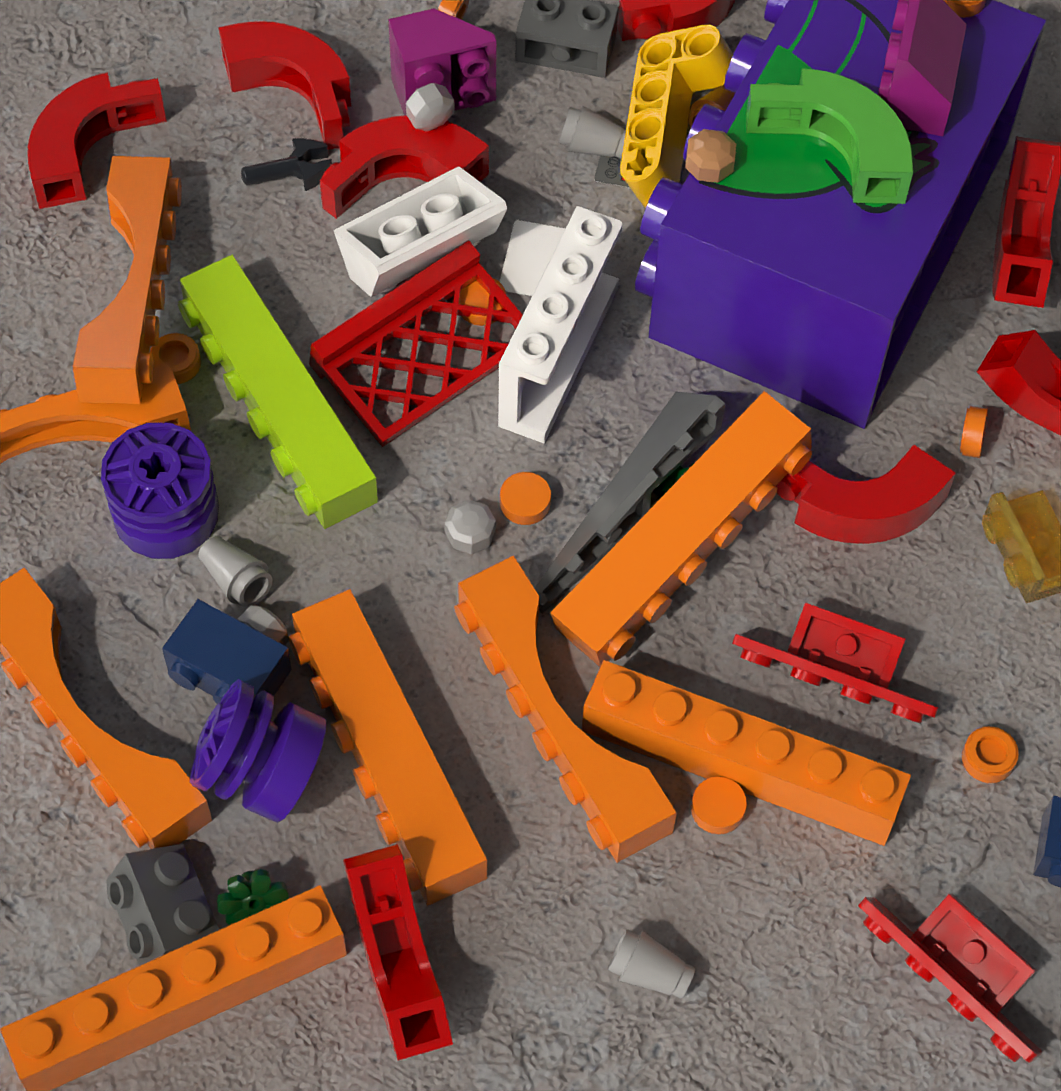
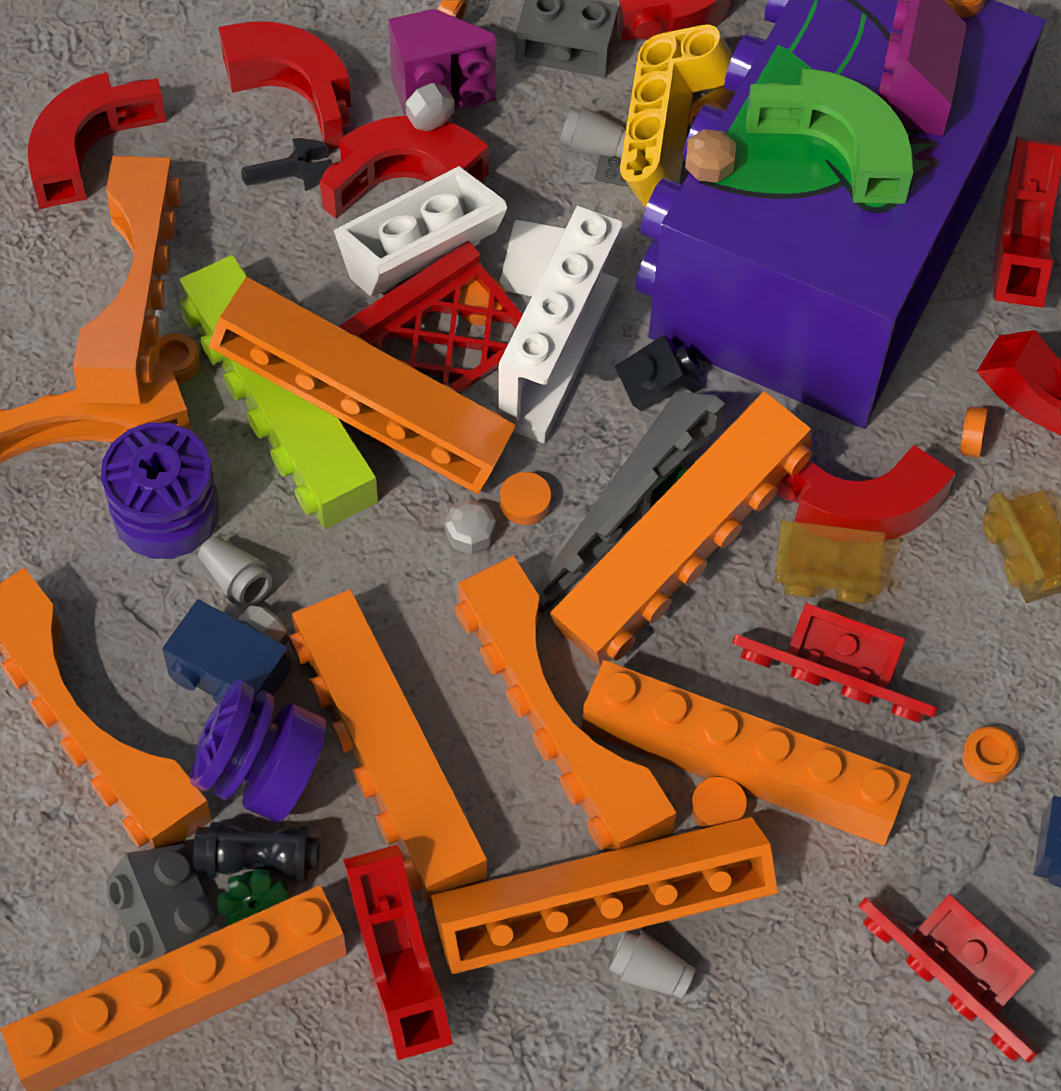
none -> black piece [194,822,320,881]
none -> orange brick [208,276,516,495]
none -> orange brick [431,817,778,974]
none -> black bracket [615,335,702,412]
none -> clear yellow bracket [773,521,885,604]

